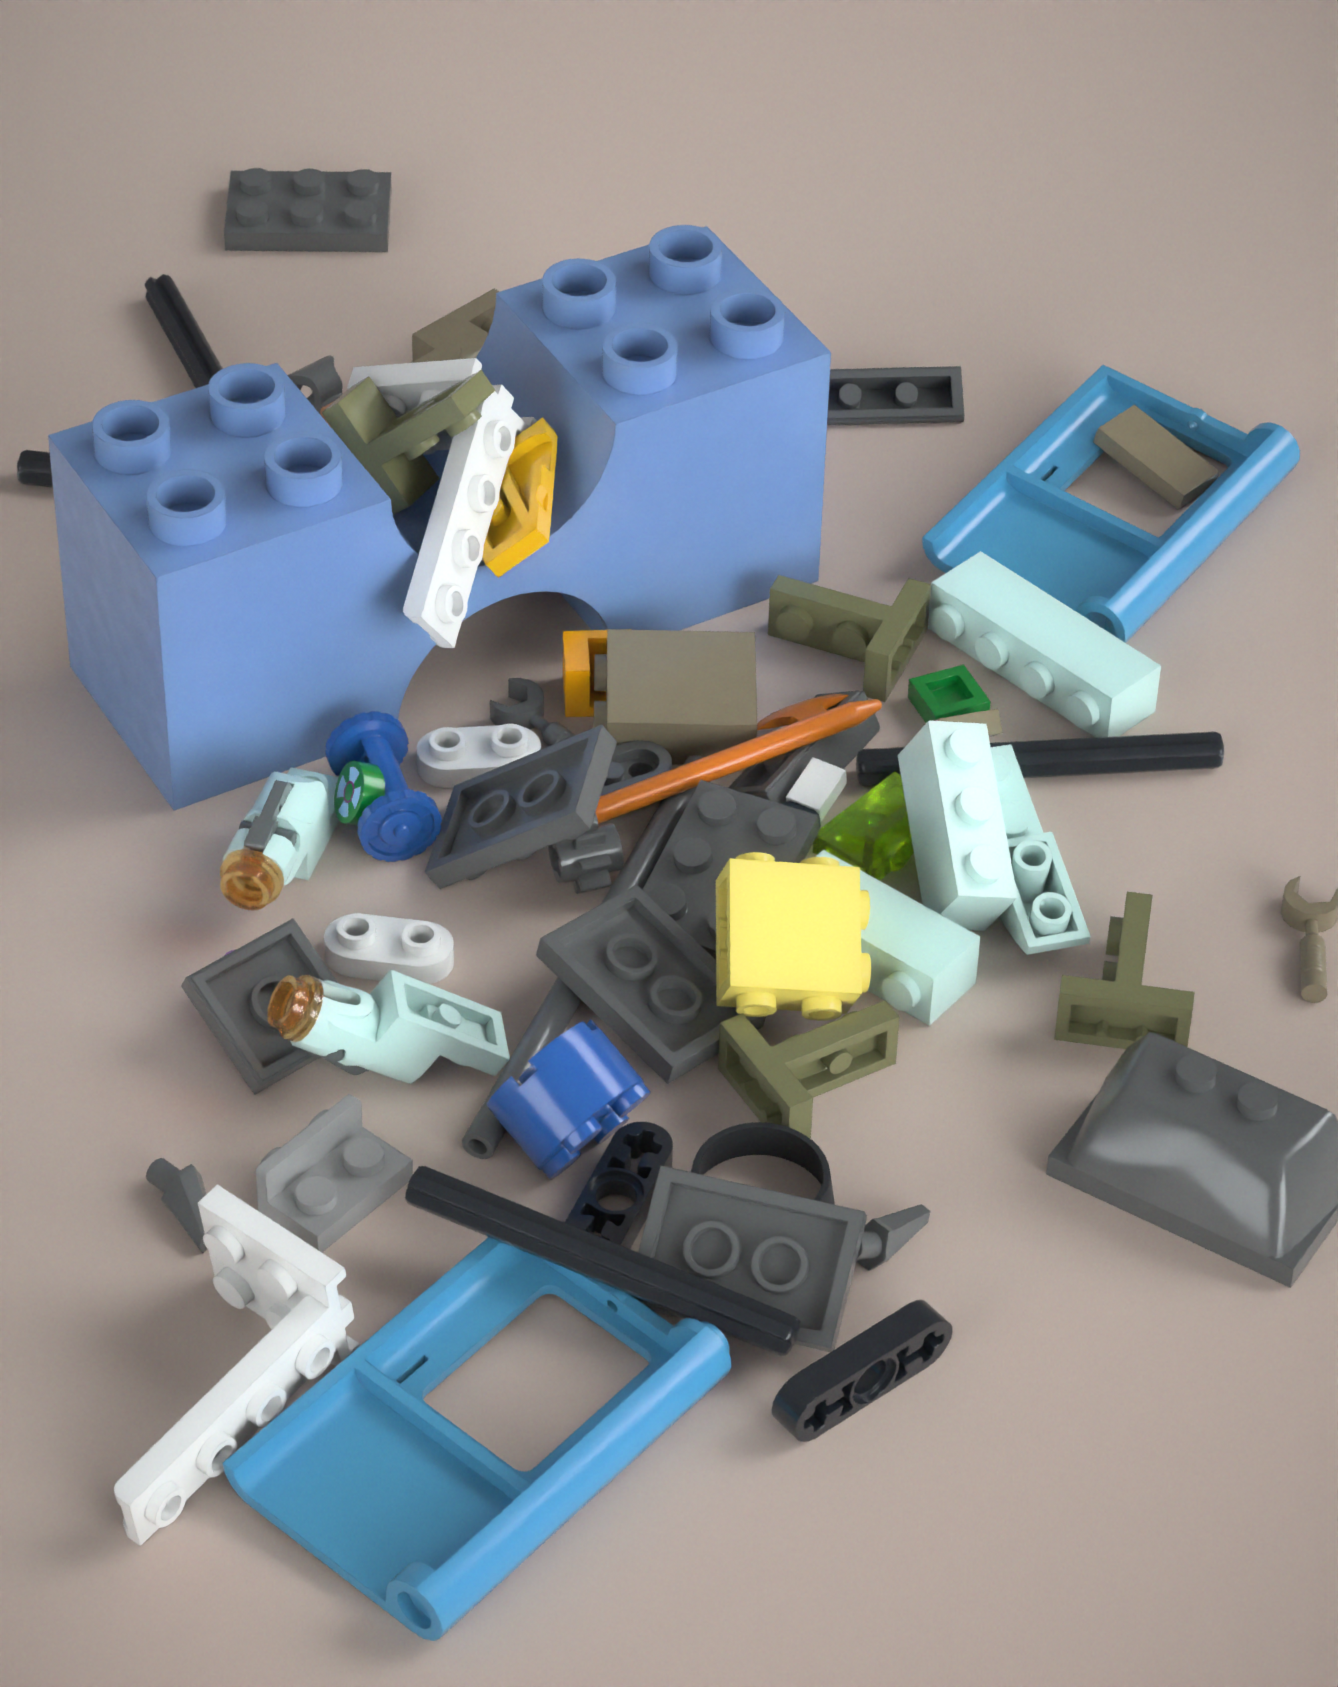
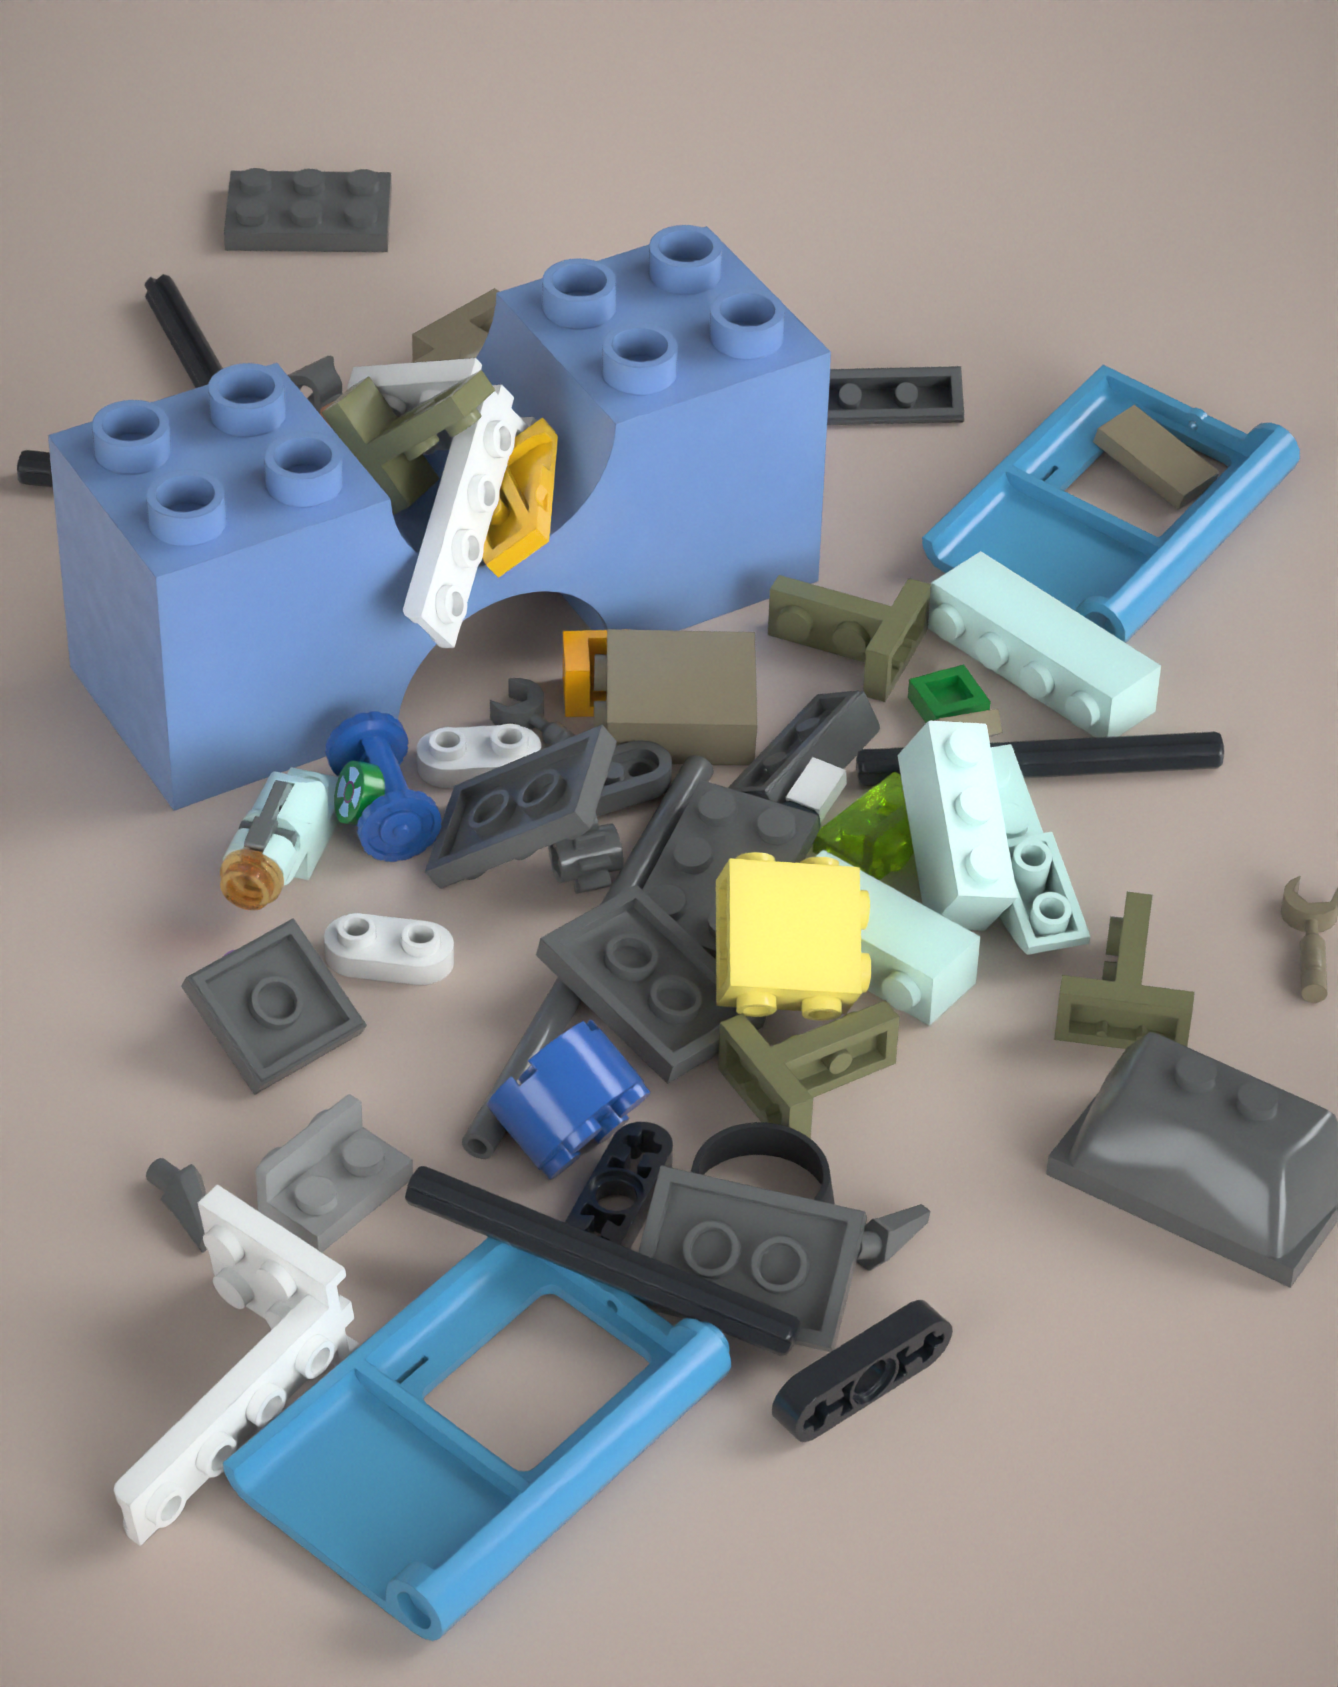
light aqua plate [267,969,510,1084] -> none
orange piece [595,694,882,824] -> none

